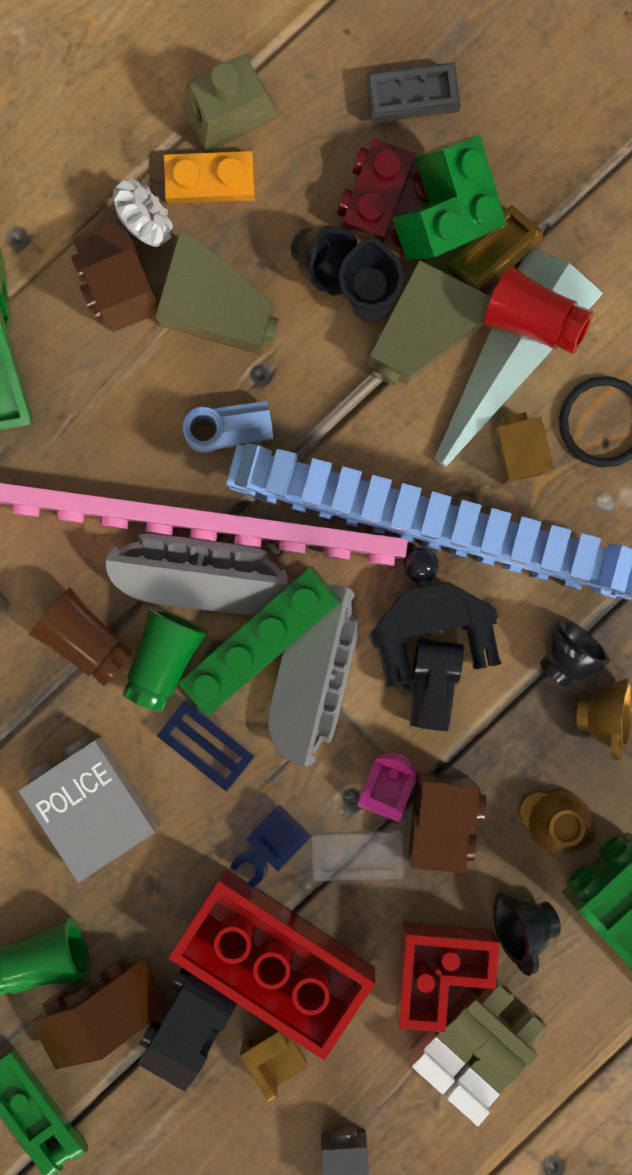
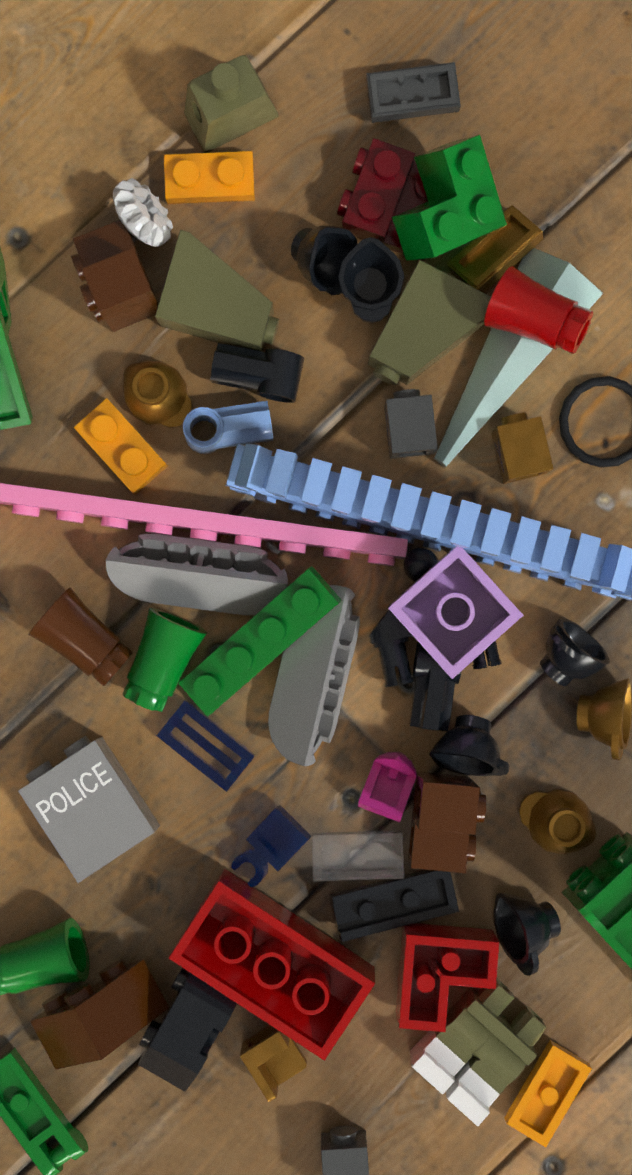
none -> light orange plate [73,398,168,495]
none -> pearl gold piece [123,361,192,428]
none -> black piece [210,343,304,403]
none -> black hinge [330,870,459,942]
none -> dark grey brick [384,389,438,459]
none -> lavender brick [388,546,524,679]
none -> black piece [429,715,510,776]
none -> light orange plate [504,1040,592,1147]

